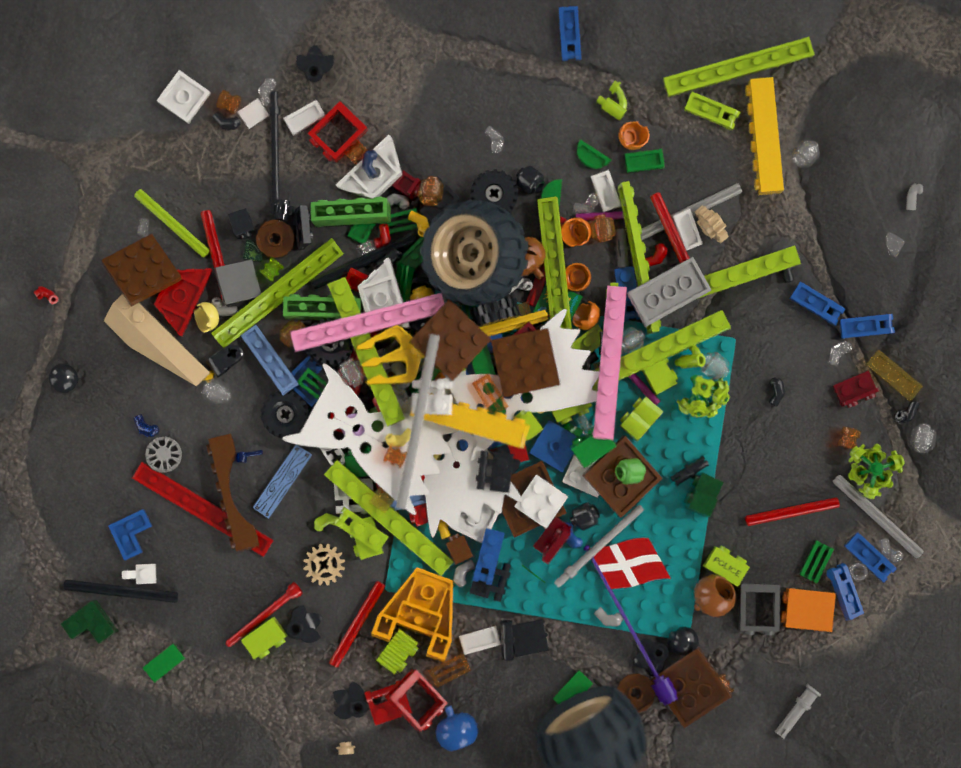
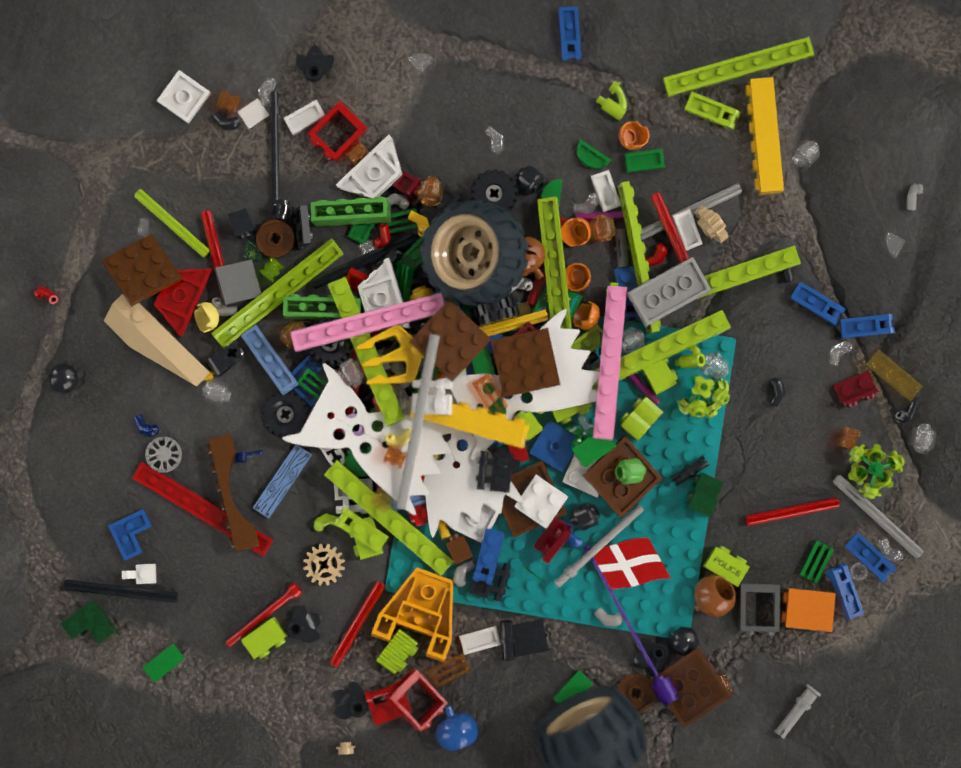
dark blue arm [362,150,378,179] -> none
none -> clear tile [408,53,435,73]

